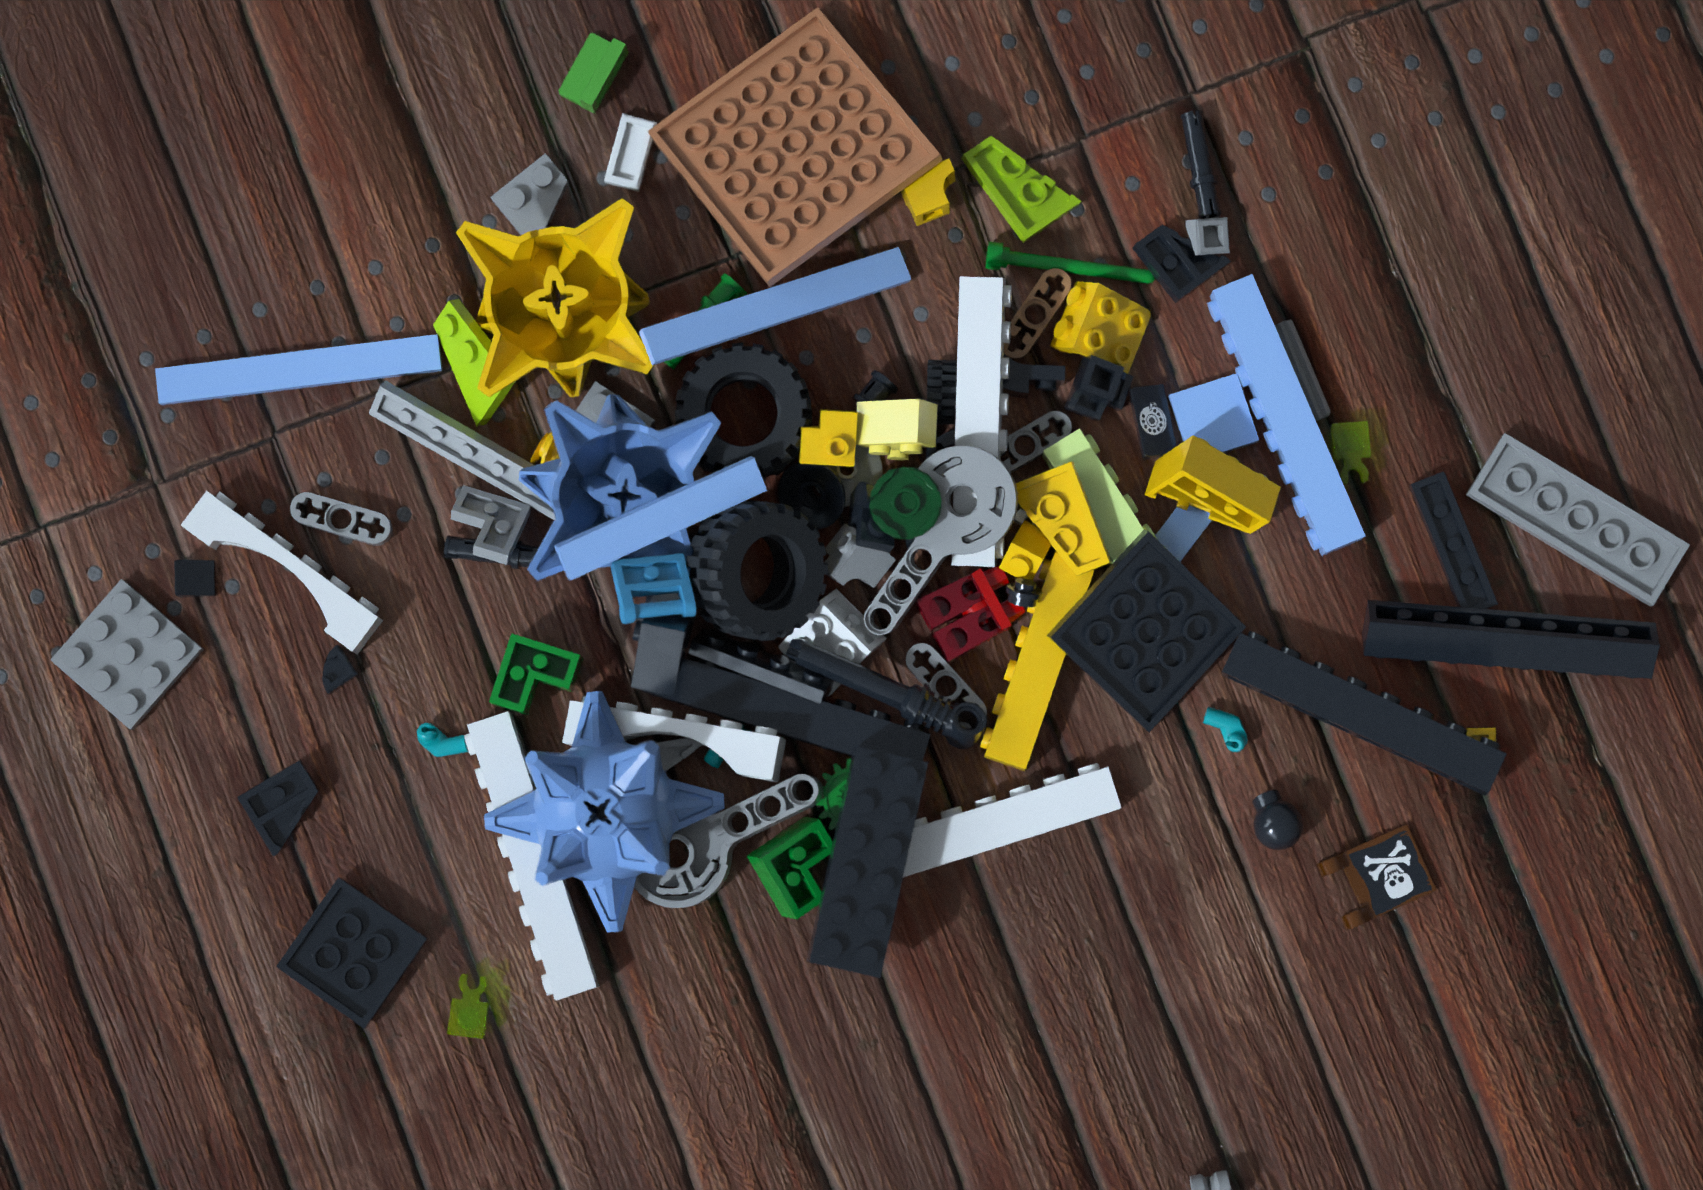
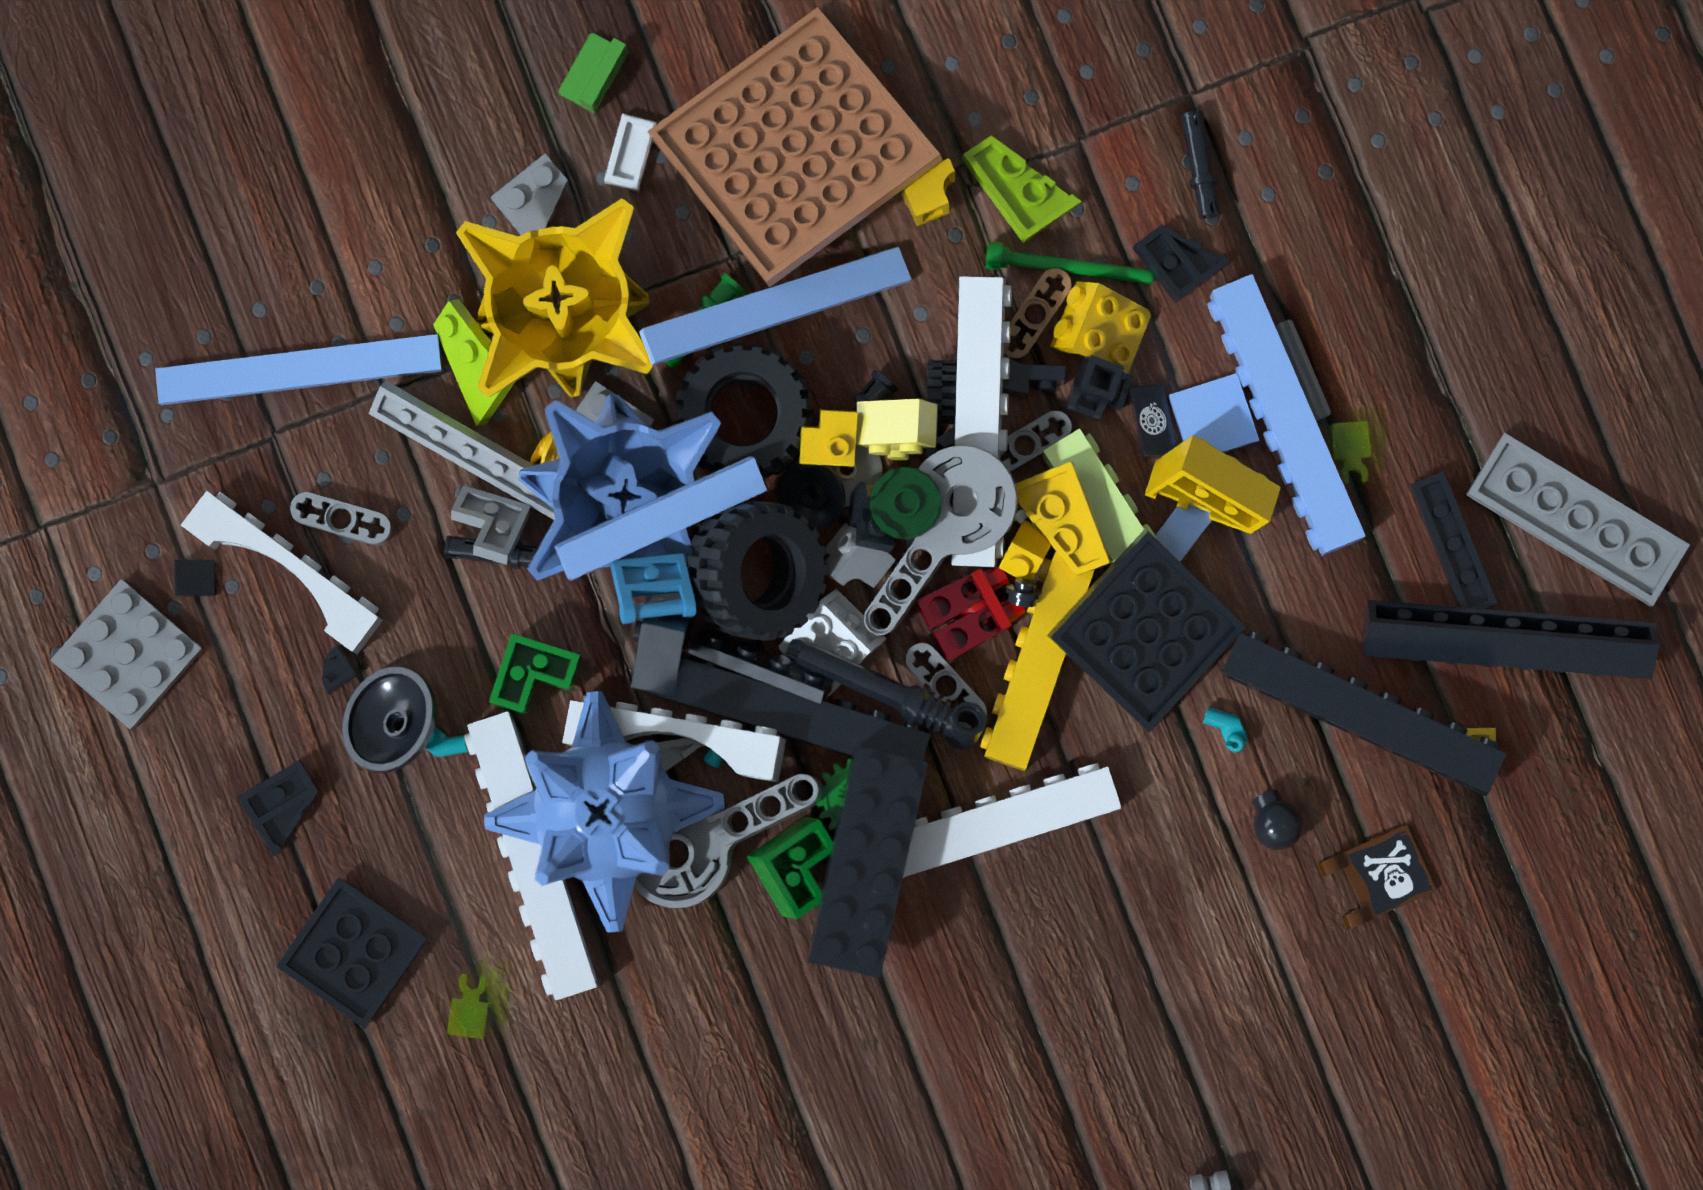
light grey slope [1186,217,1230,255] -> none
none -> black dish [342,667,436,773]

